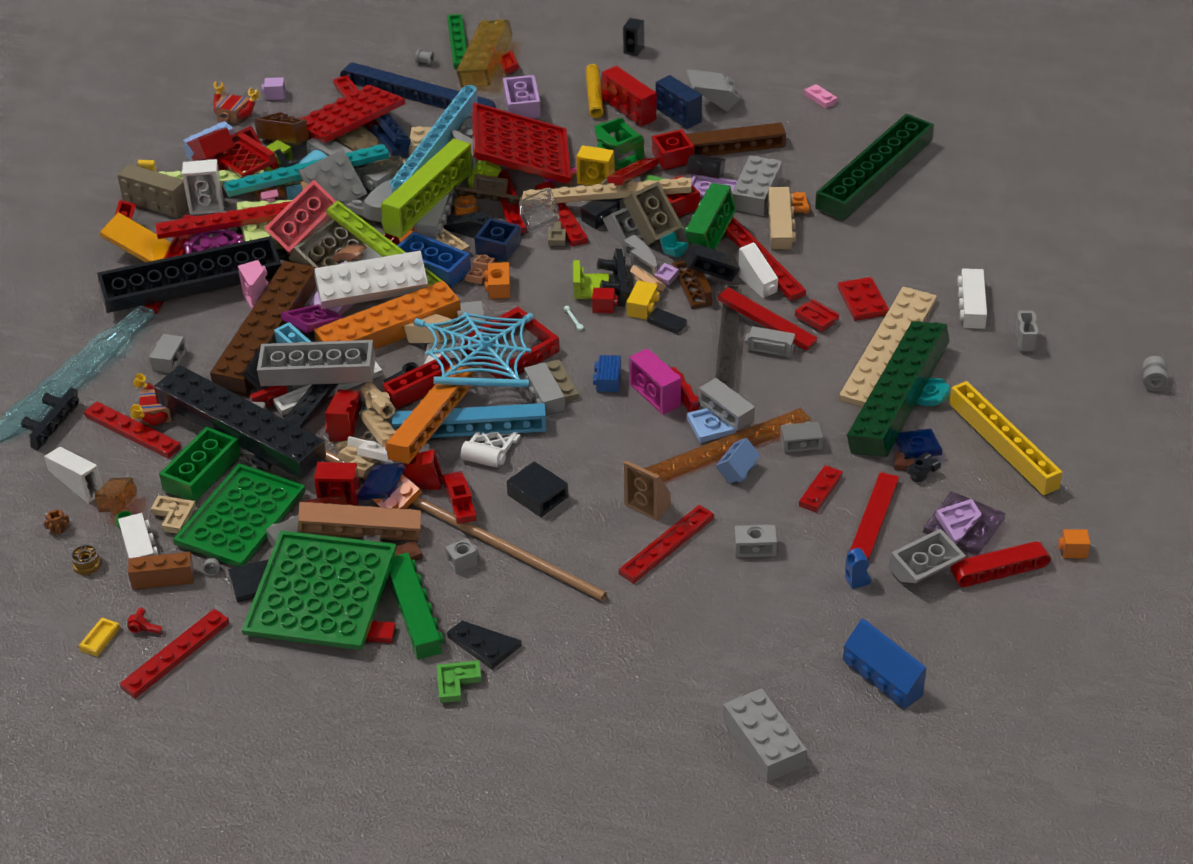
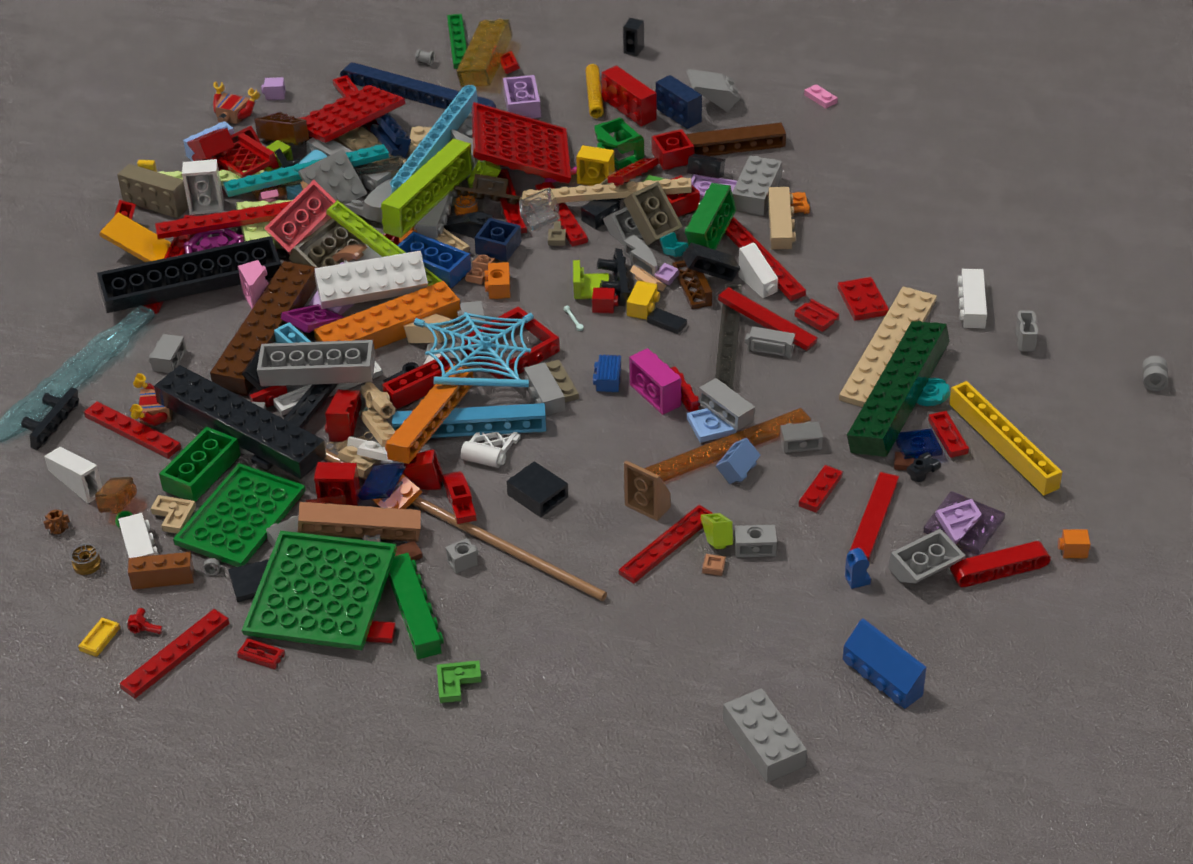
black wing [447,620,522,670] -> none
dark green brick [815,113,934,221] -> none
none -> red tile [237,638,285,670]
none -> lime slope [701,513,733,549]
none -> nougat tile [702,554,726,576]
none -> red plate [928,411,969,458]

